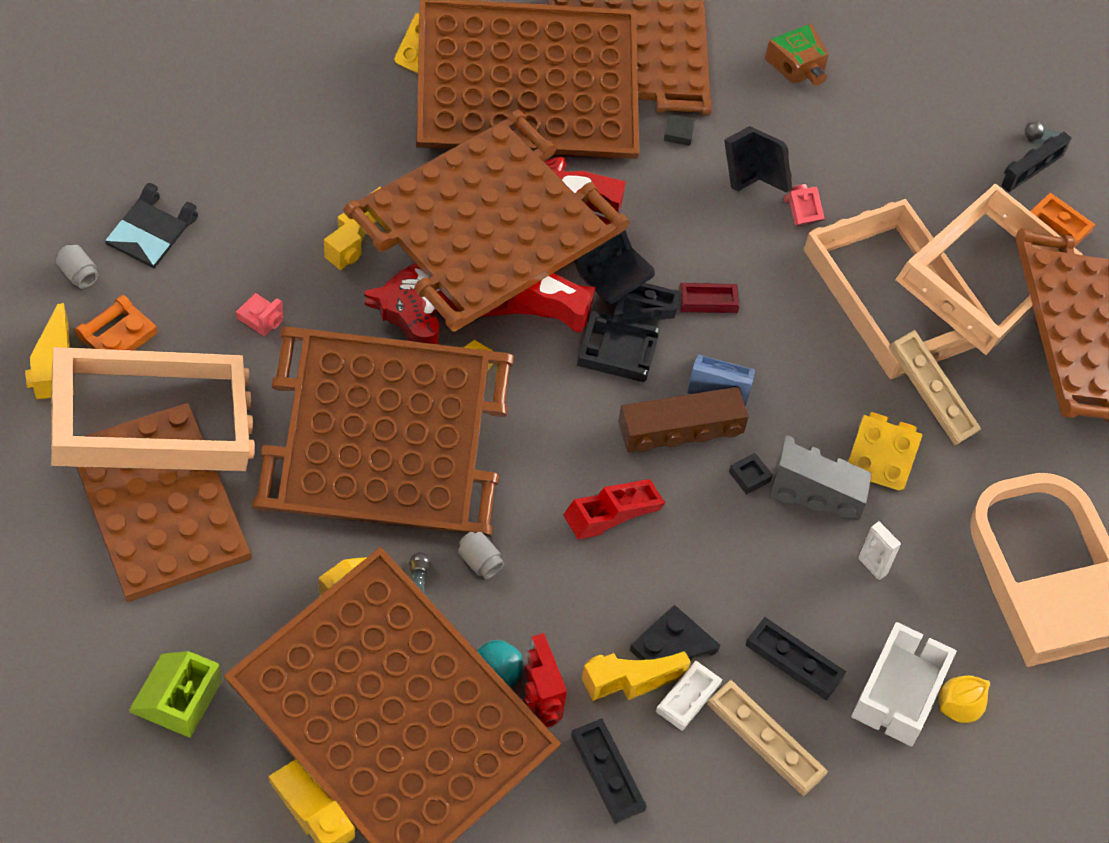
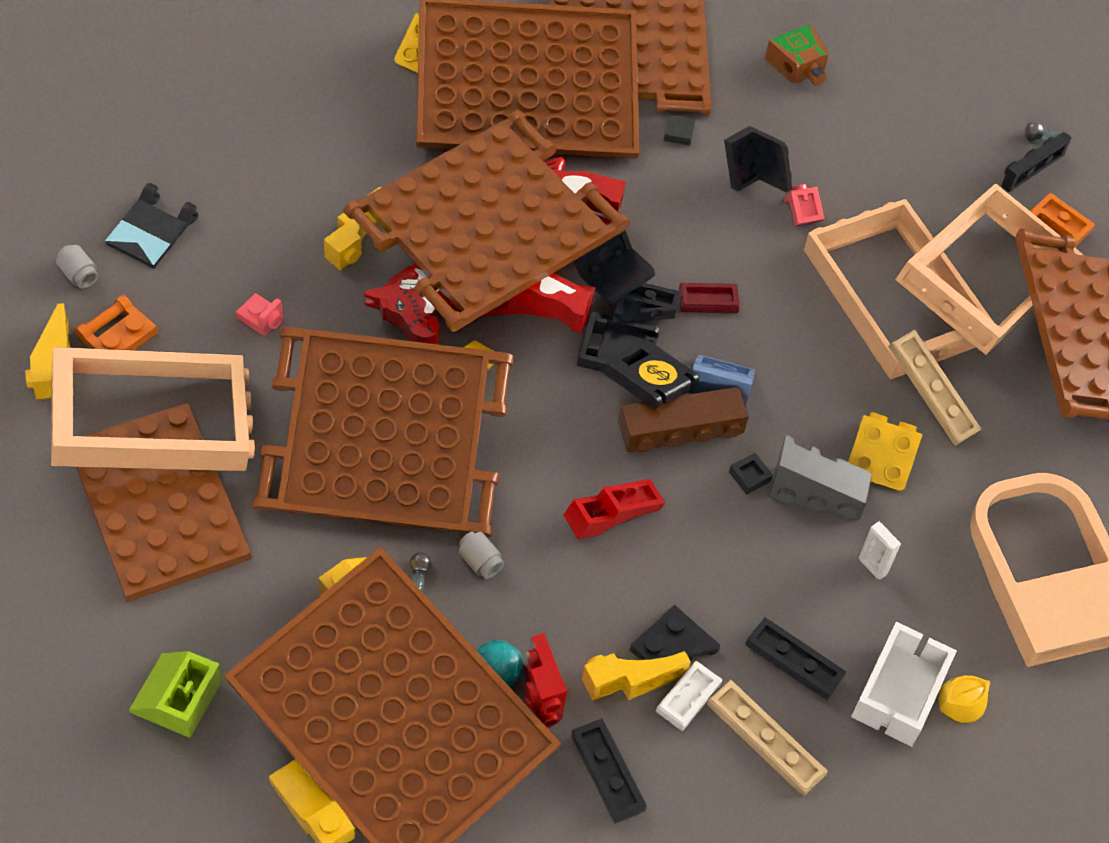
none -> black container [604,340,699,409]

